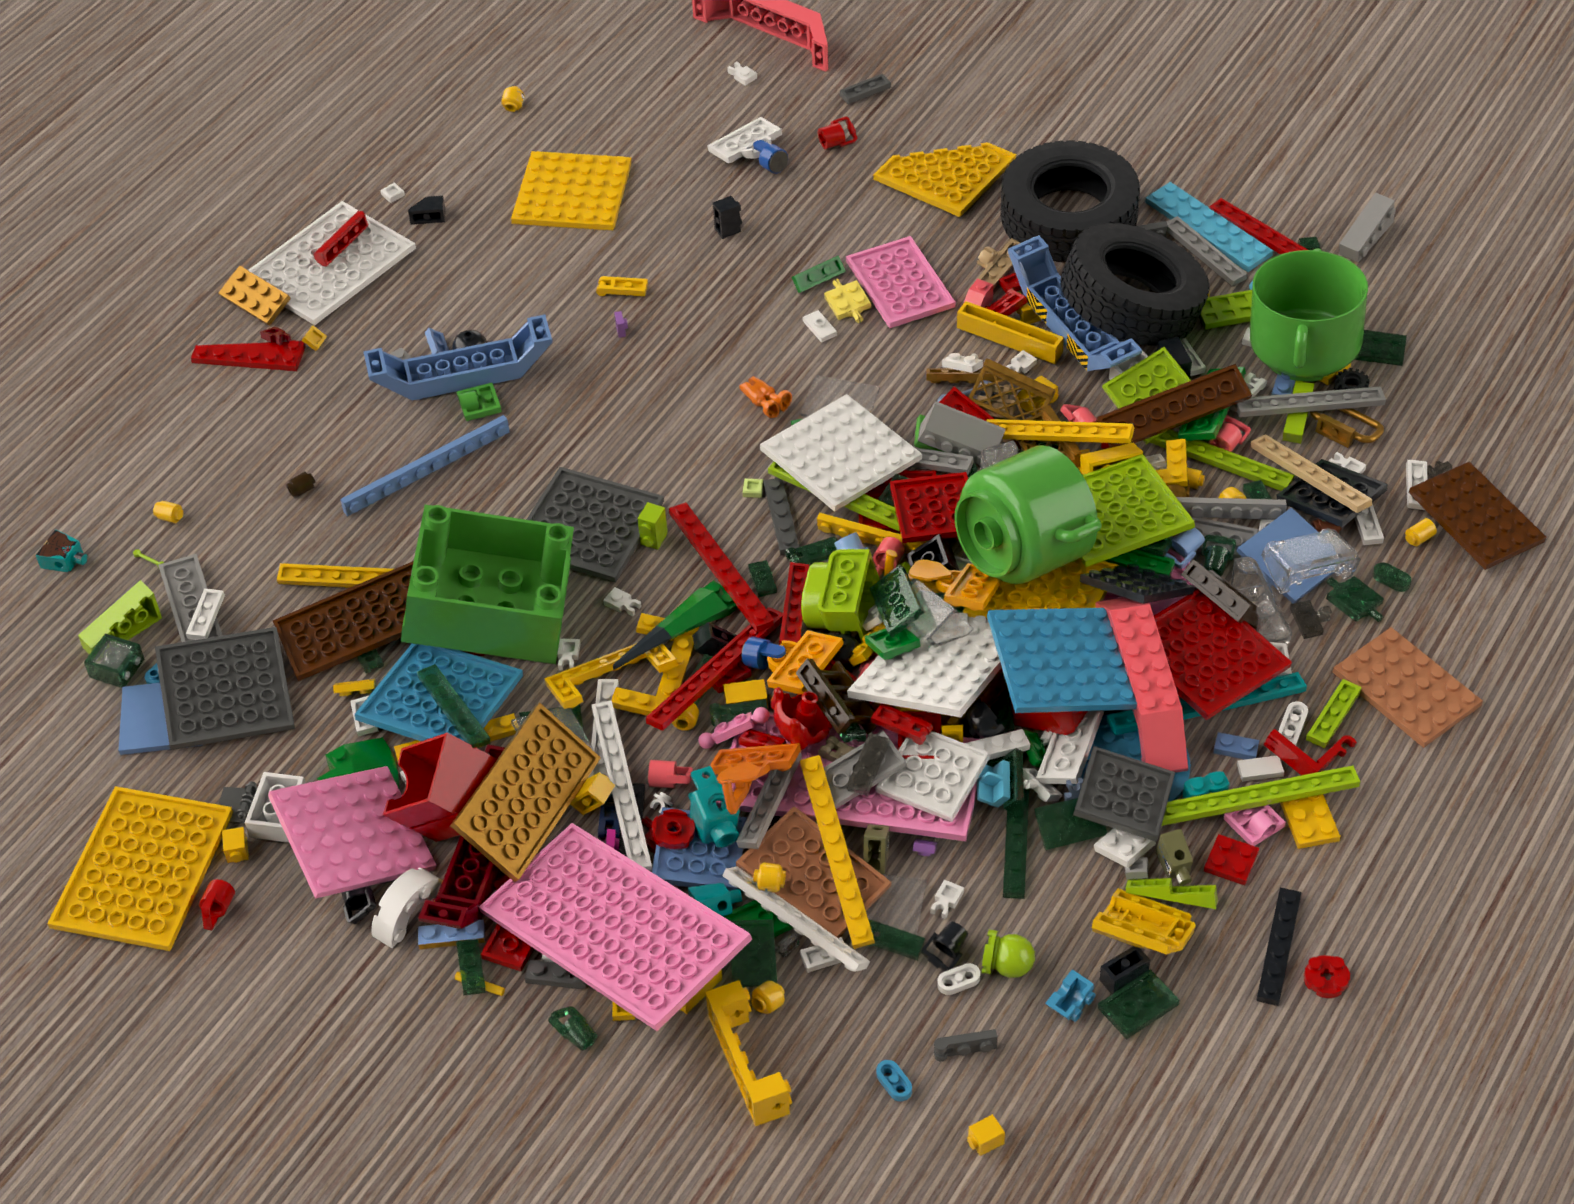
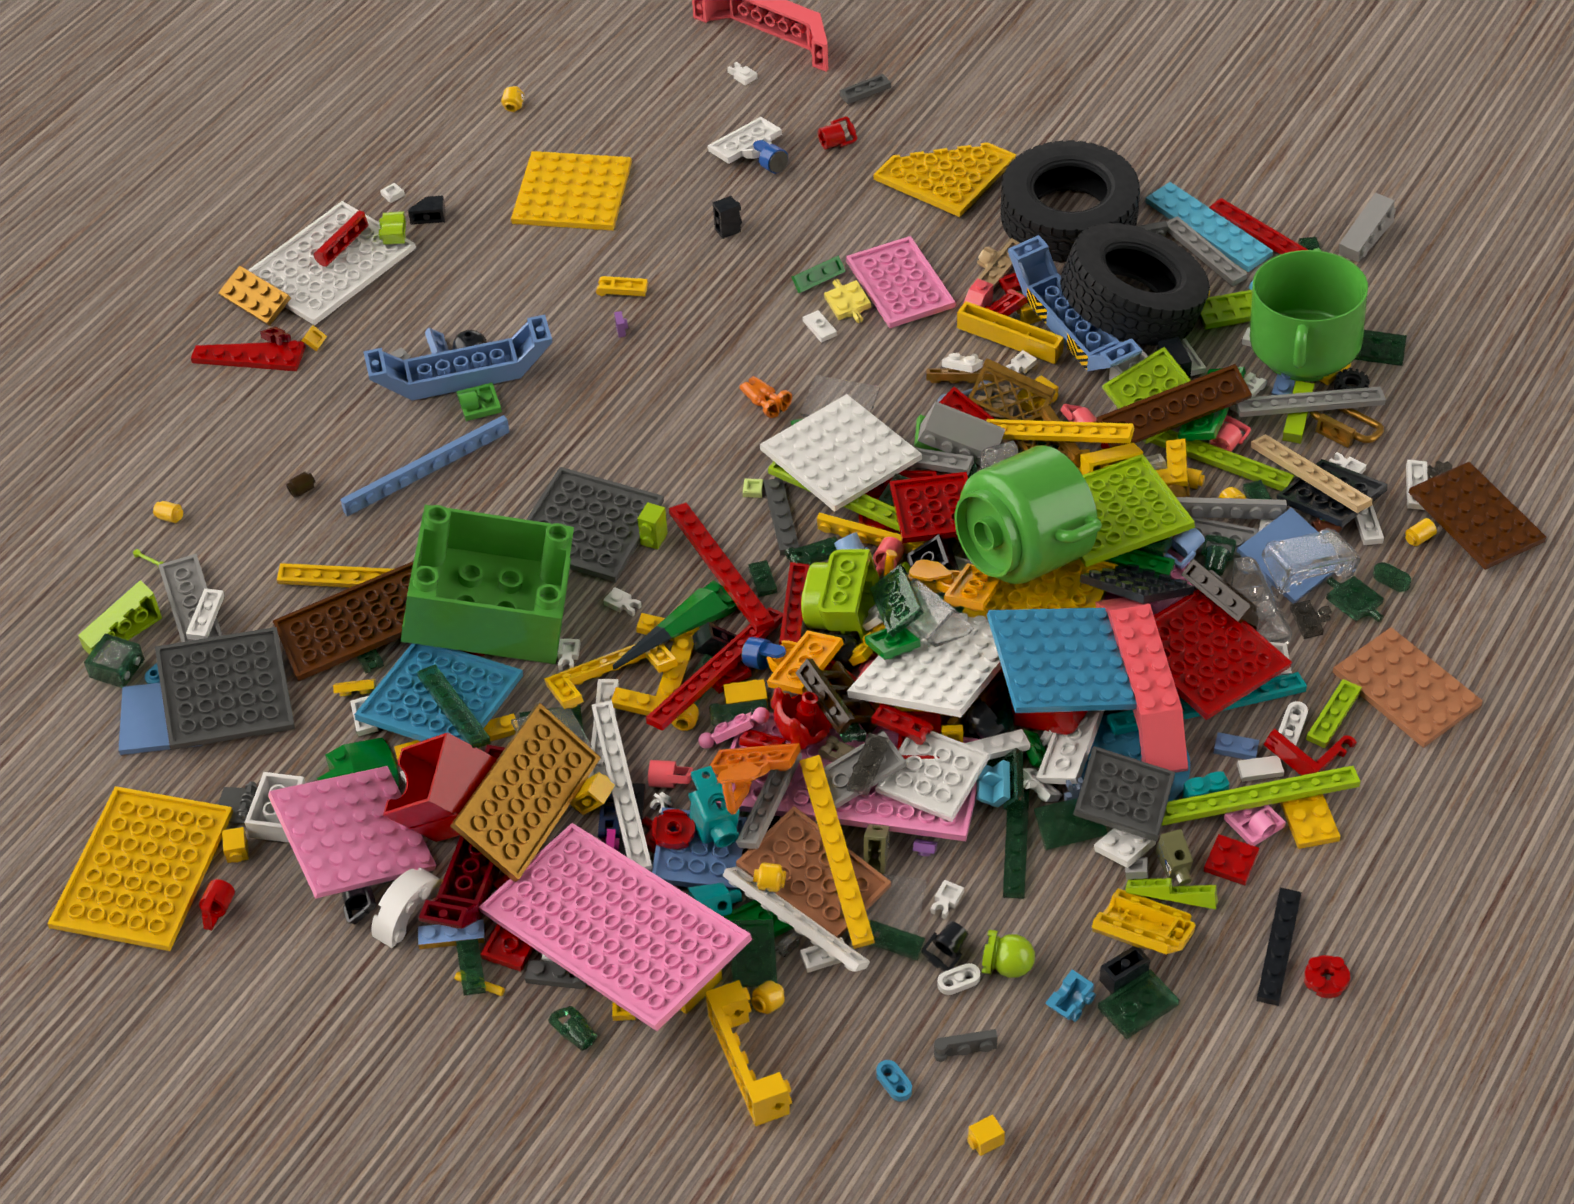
torso [36,529,88,572] -> none
none -> lime brick [379,211,406,245]

